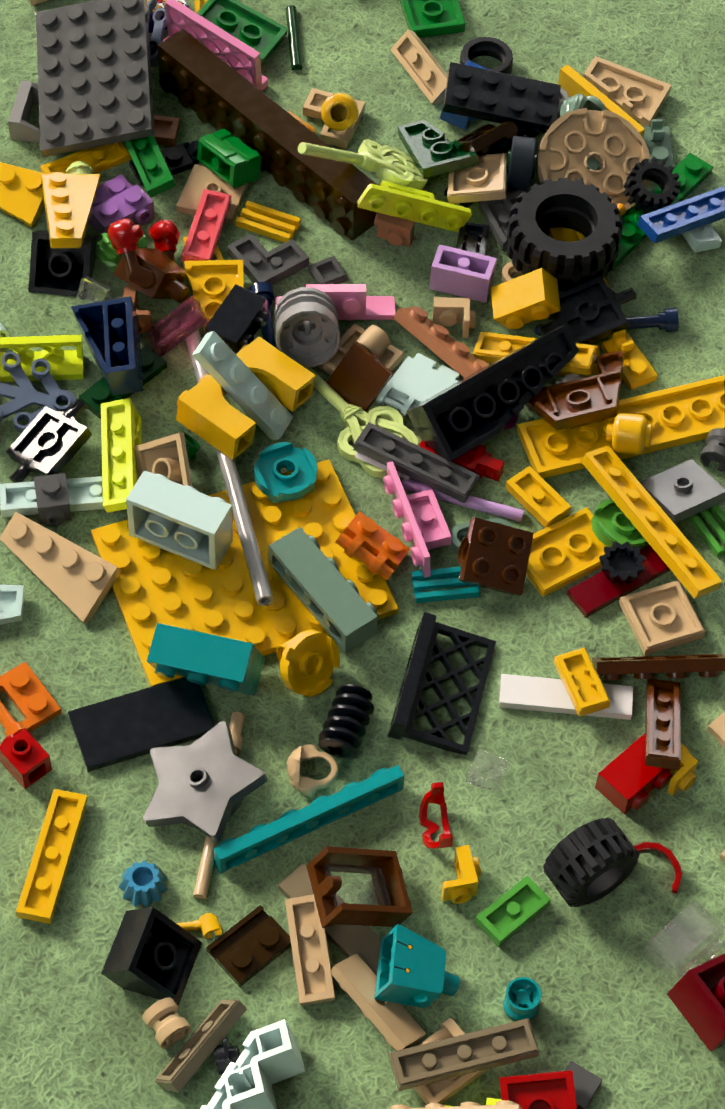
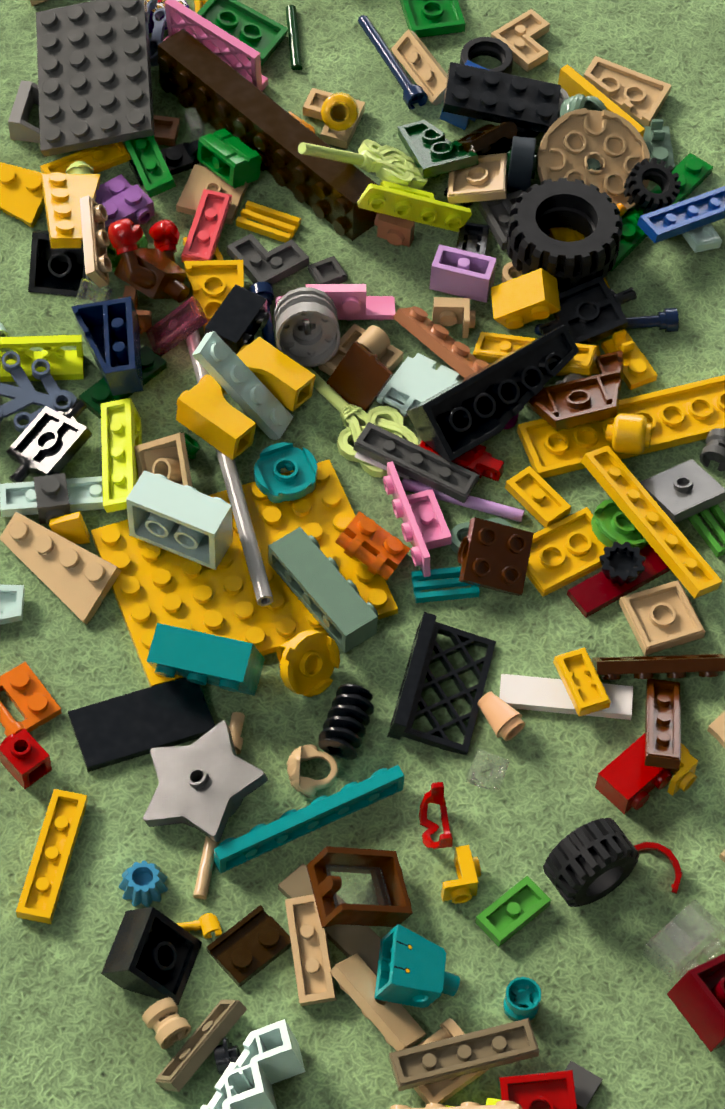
none -> yellow tile [49,511,90,544]
none -> tan tile [80,195,112,288]
none -> clear tile [185,108,206,142]
none -> dark blue piece [358,15,428,110]
none -> light nougat cone [477,691,525,741]
none -> tan plate [491,9,550,72]

